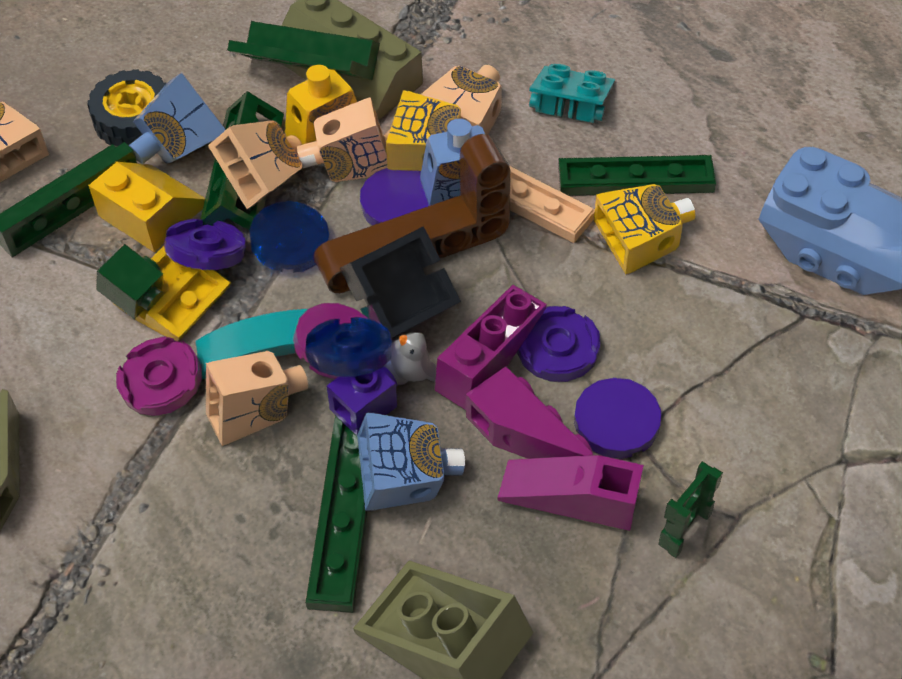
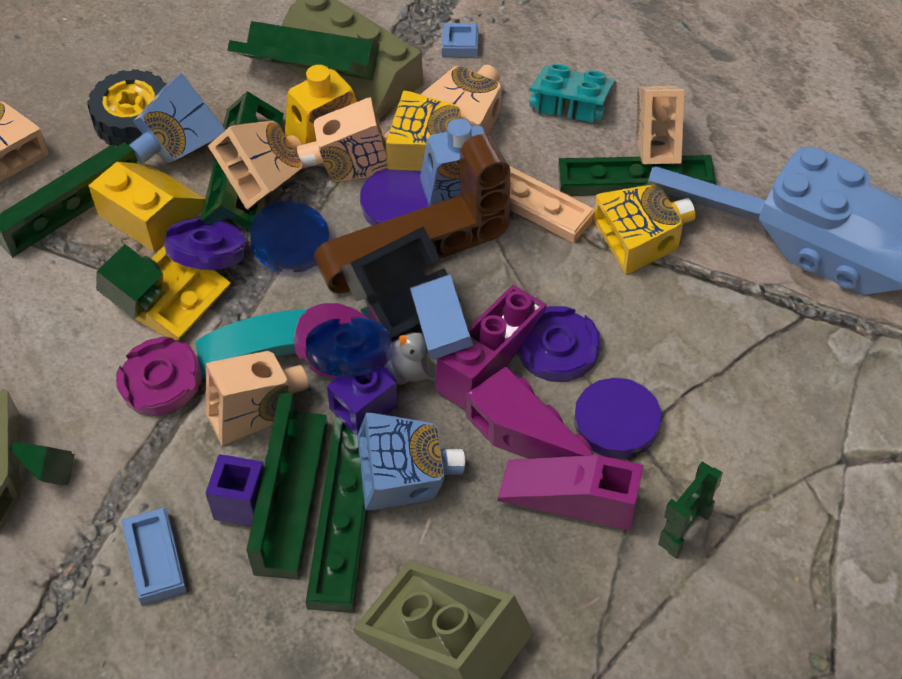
none -> dark green slope [10,441,75,485]
none -> medium blue tile [121,507,187,606]
none -> dark purple brick [205,454,264,526]
none -> dark green fence [246,392,328,580]
none -> medium blue tile [410,275,474,360]
none -> medium blue tile [442,23,479,58]
none -> light nougat torso [636,86,685,164]
none -> medium blue tile [647,166,766,222]

